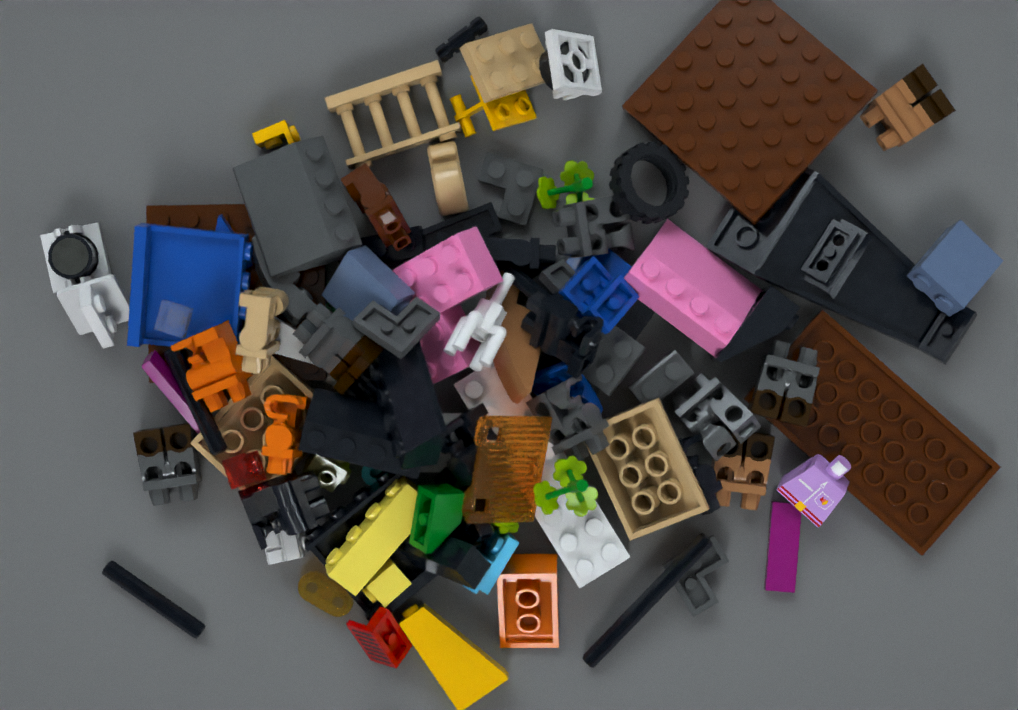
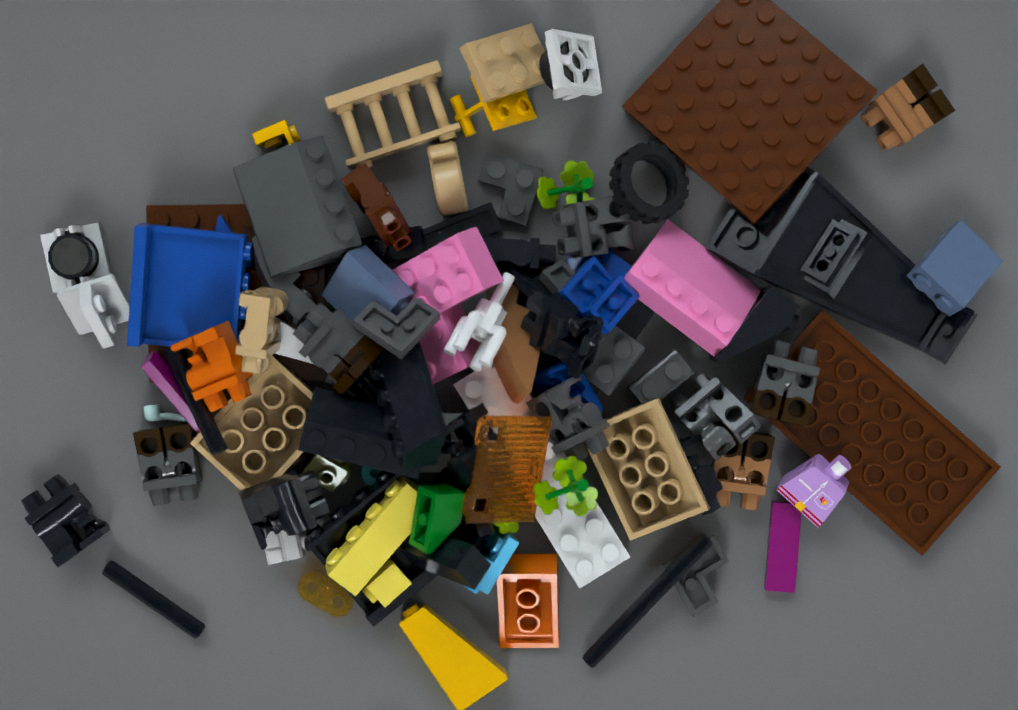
clear plate [154,300,194,338] -> none
clear red brick [222,450,267,490] -> none
orange hips [261,394,311,475] -> none
red panel [346,607,413,669] -> none
black axle [435,16,488,62] -> none
none -> black hips [21,474,110,568]
none -> light aqua hand [144,404,185,422]

